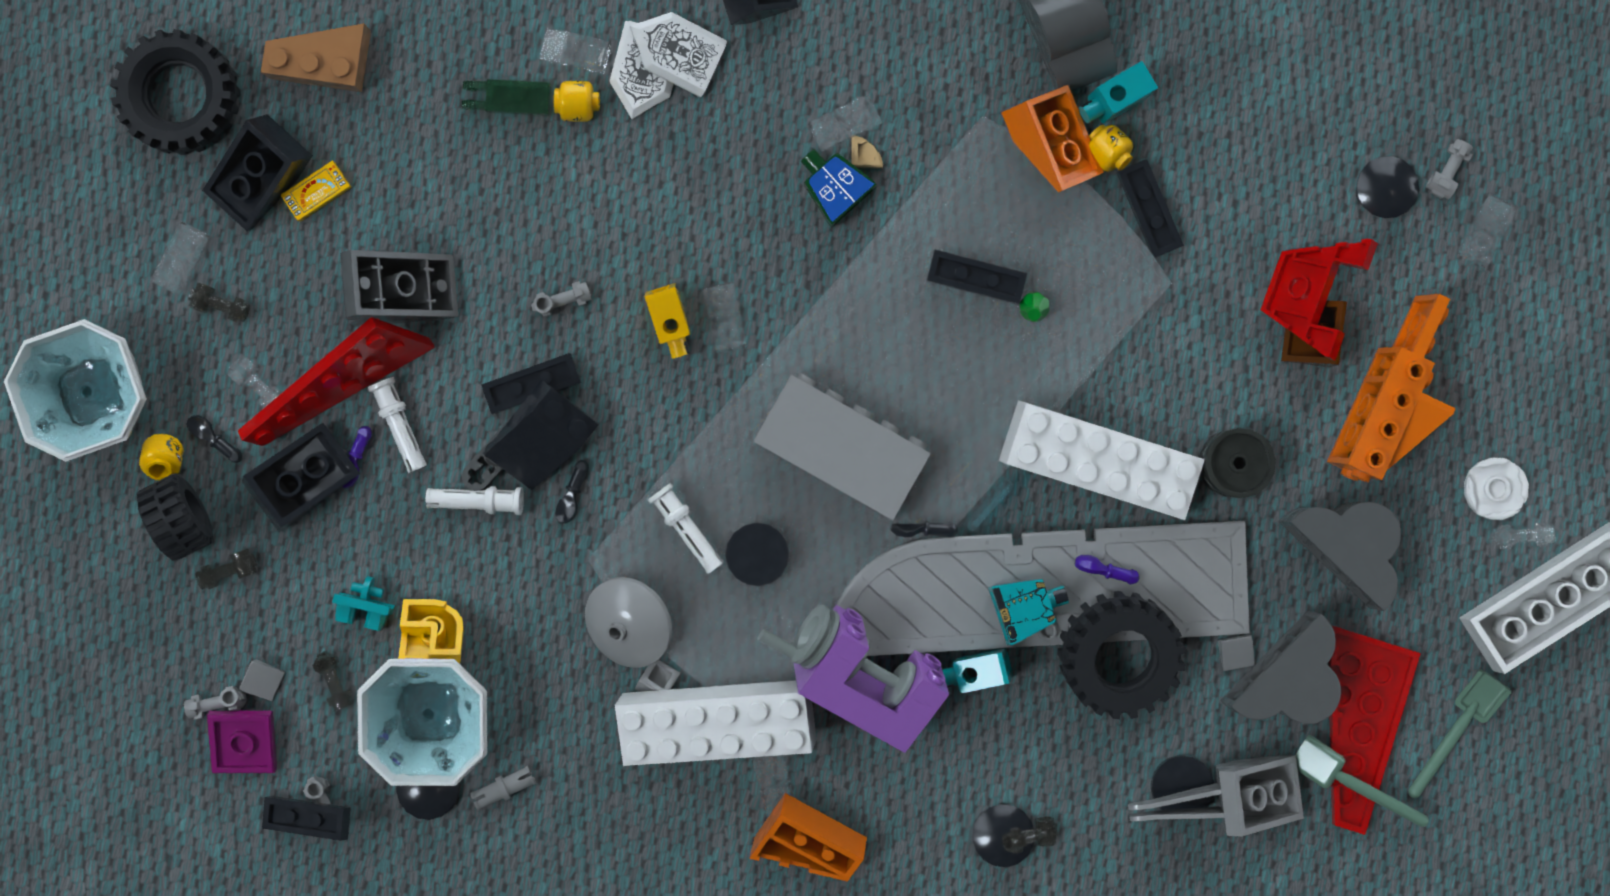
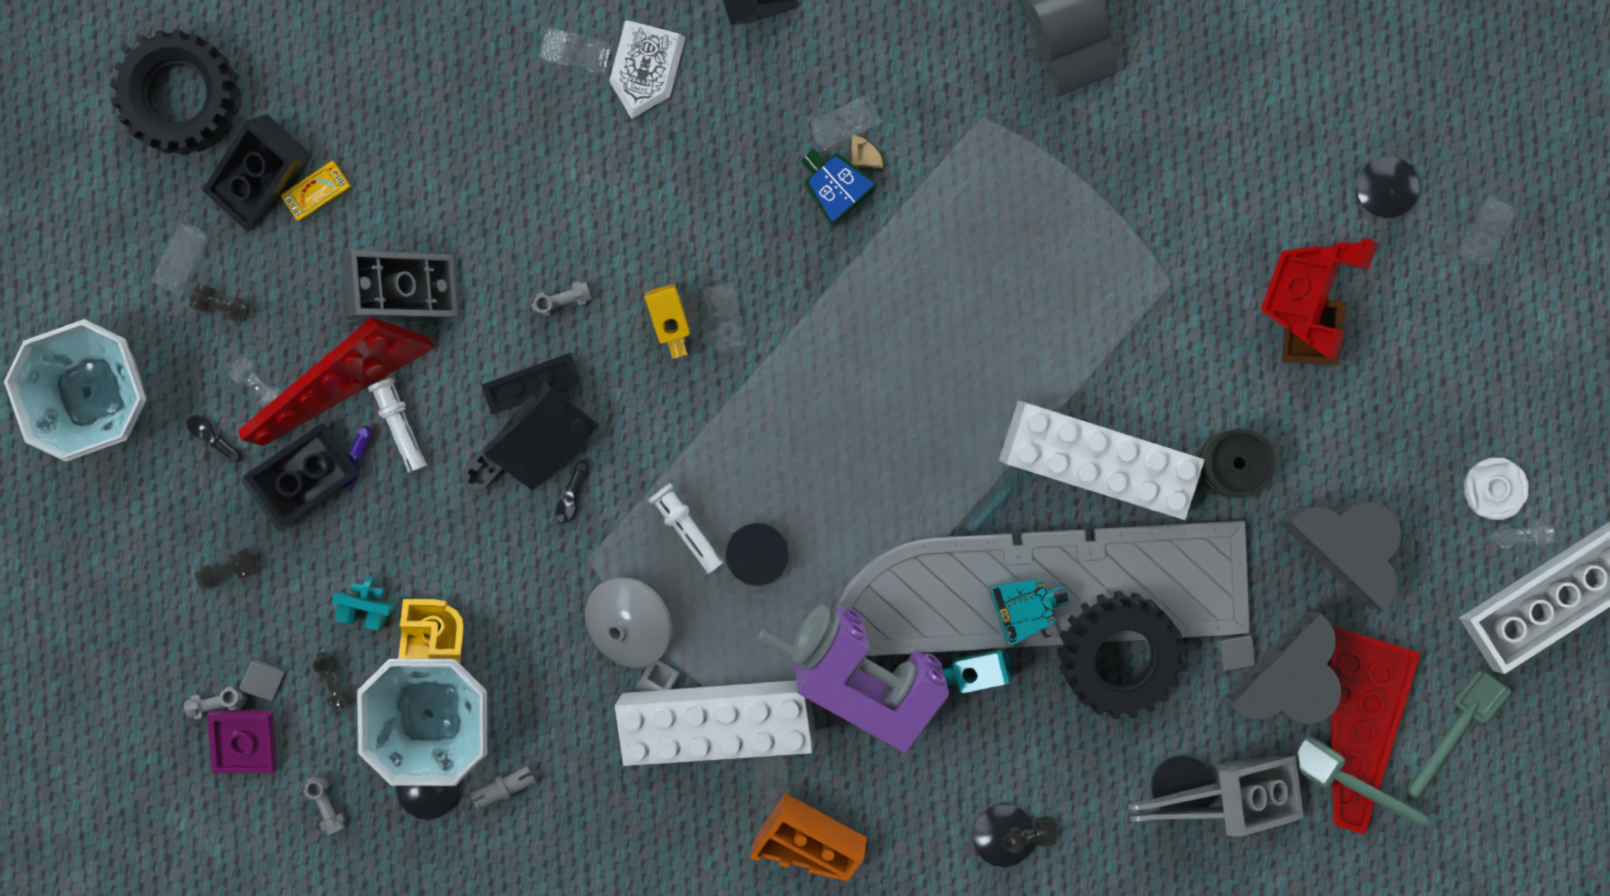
black tyre [137,473,213,561] -> none
yellow head [139,434,184,480] -> none
medium nougat wedge [261,23,371,92] -> none
black plate [262,796,351,841] -> none
white pin [426,486,524,515] -> none
clear green hinge [462,79,551,116] -> none
yellow head [554,81,600,122] -> none
white tile [630,12,727,97] -> none
light grey brick [753,373,931,520] -> none
black piece [890,521,958,538] -> none
black plate [926,249,1027,305] -> none
orange slope [1001,85,1104,192] -> none
green rock [1019,292,1050,322] -> none
dark purple piece [1074,555,1140,585] -> none
teal torso [1079,61,1158,124] -> none
yellow head [1089,125,1133,172] -> none
black plate [1116,159,1184,259] -> none
orange wedge [1327,294,1456,483] -> none
light grey bar [1426,139,1473,200] -> none

